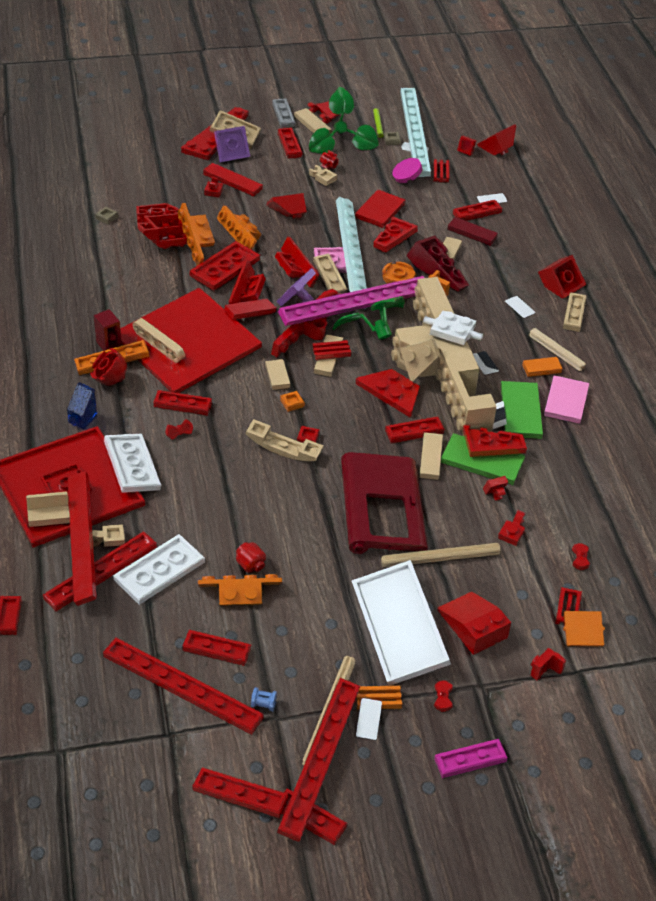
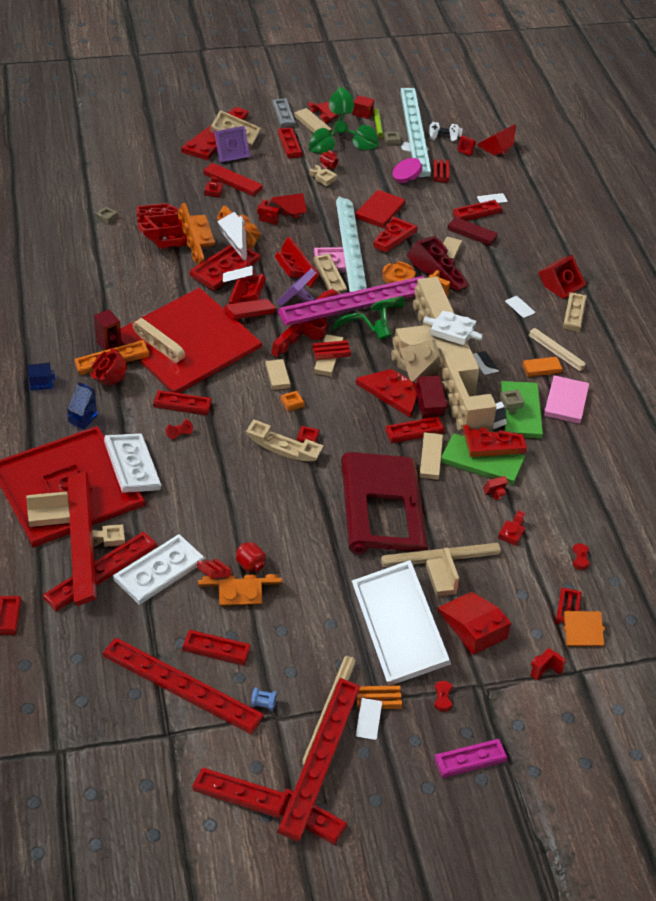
none -> clear blue brick [28,362,56,391]
none -> red tile [197,559,231,579]
none -> white slope [217,212,247,260]
none -> white sticker [223,266,253,282]
none -> red bracket [257,199,279,225]
none -> red brick [352,95,375,119]
none -> dark red brick [415,376,448,418]
none -> tan panel [426,548,459,597]
none -> white piece [429,122,462,142]
none -> dark tan tile [500,390,524,414]

